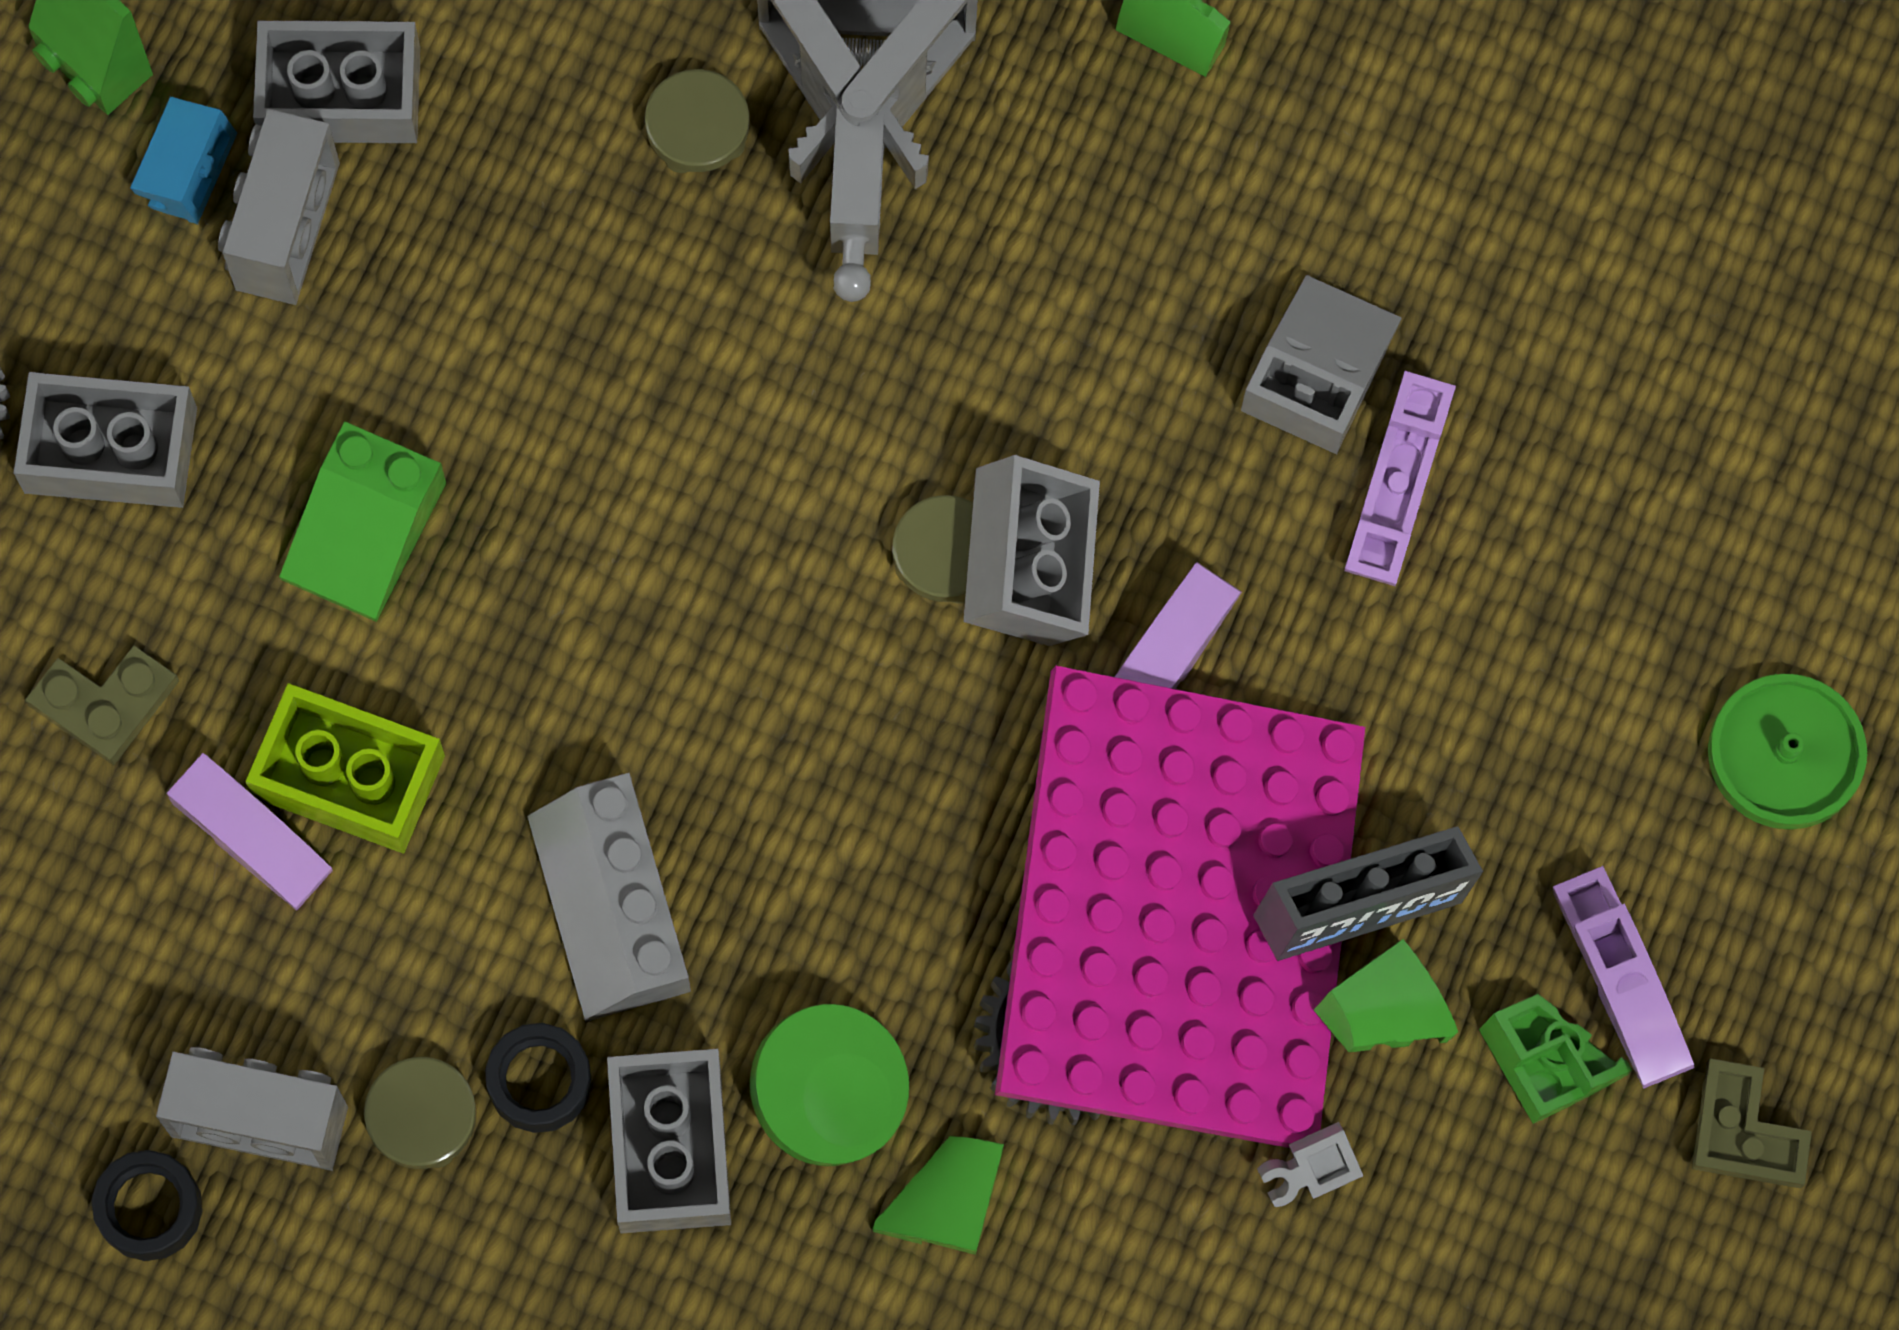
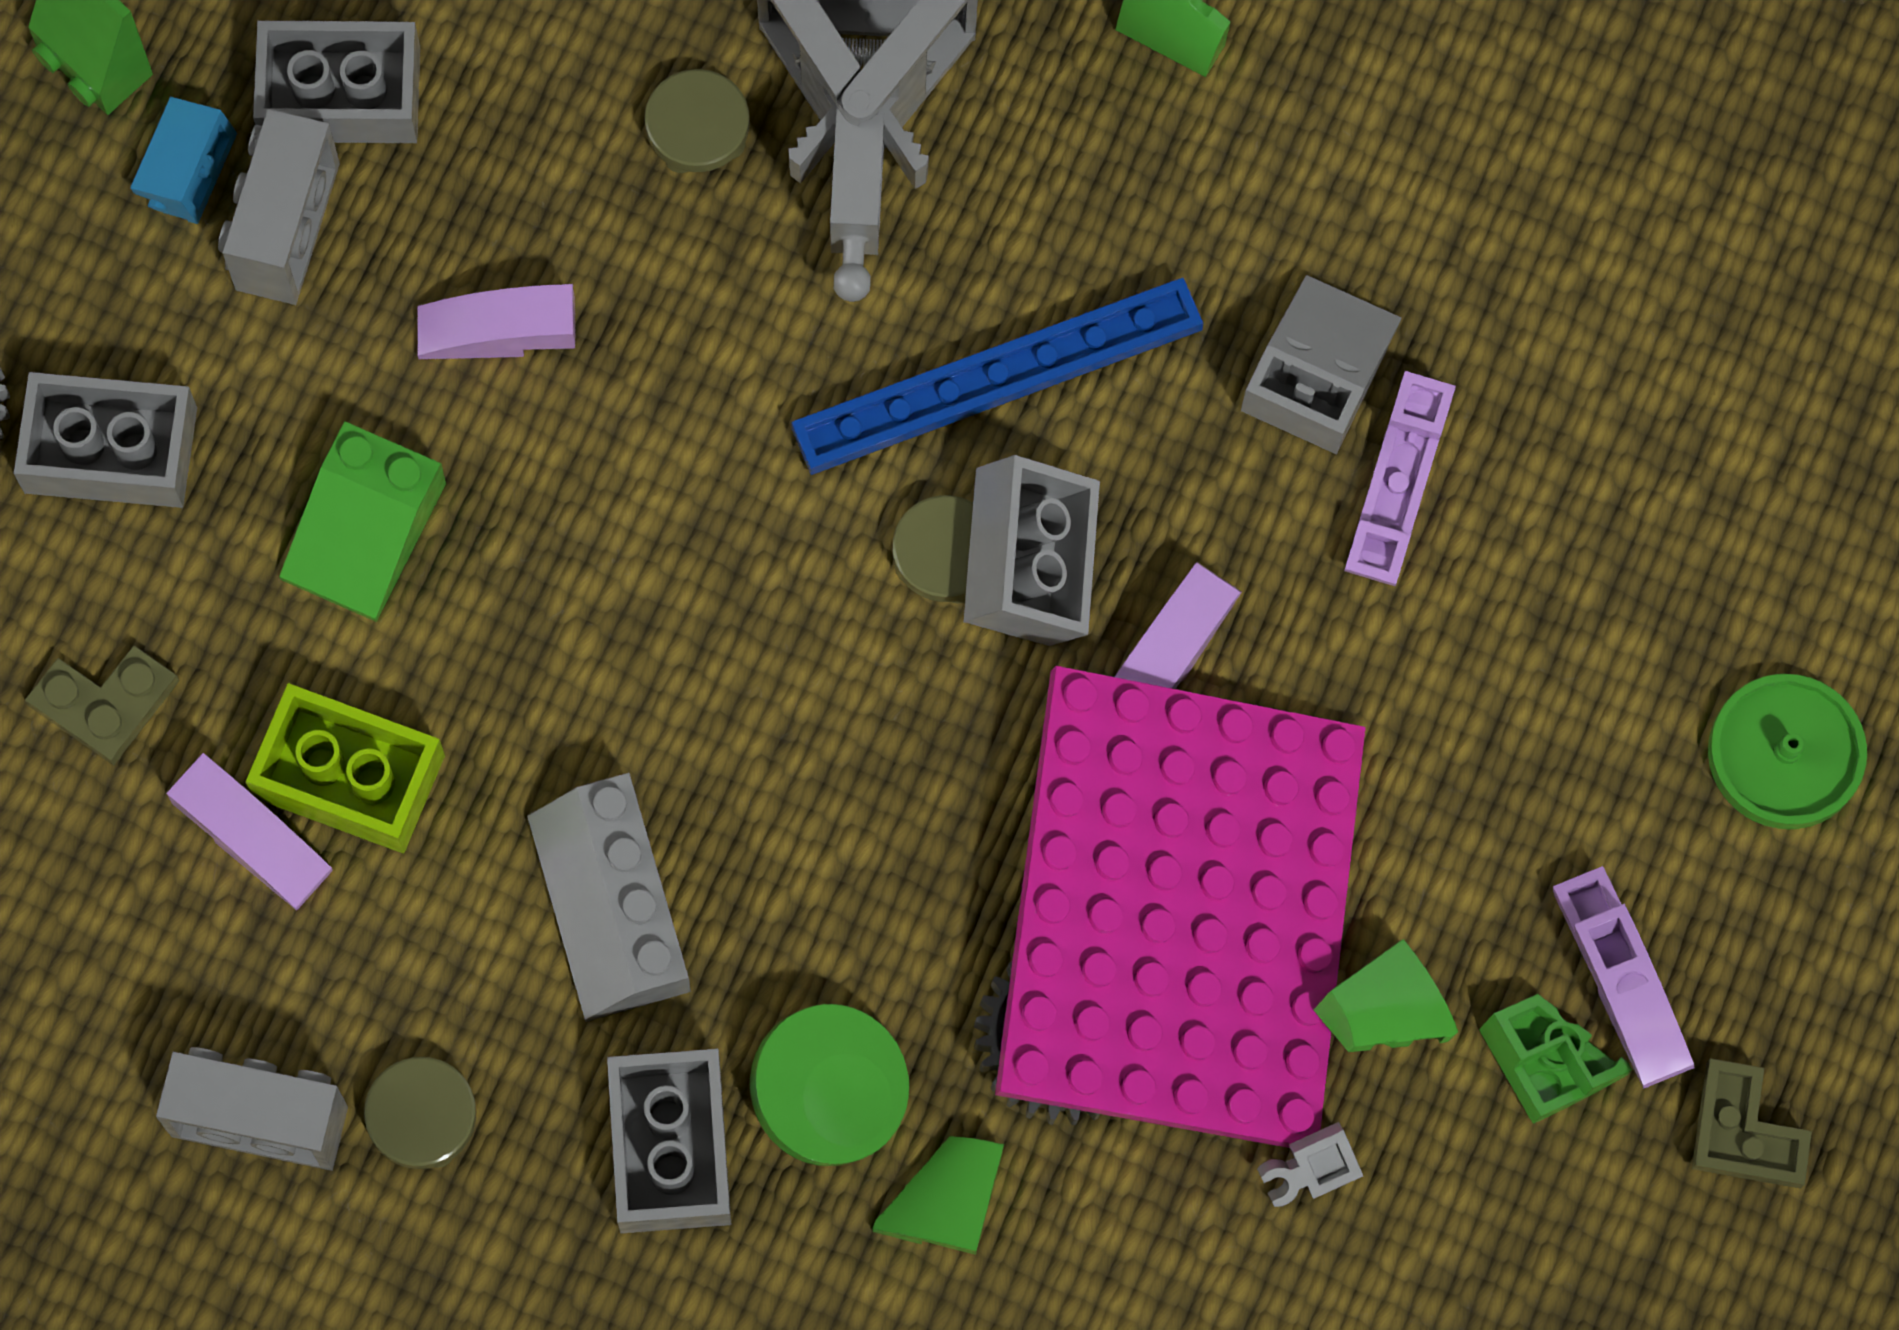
black tyre [91,1150,203,1261] -> none
black tyre [485,1023,592,1133] -> none
dark grey brick [1253,826,1483,961] -> none
none -> lavender slope [418,284,575,359]
none -> blue plate [791,277,1203,475]

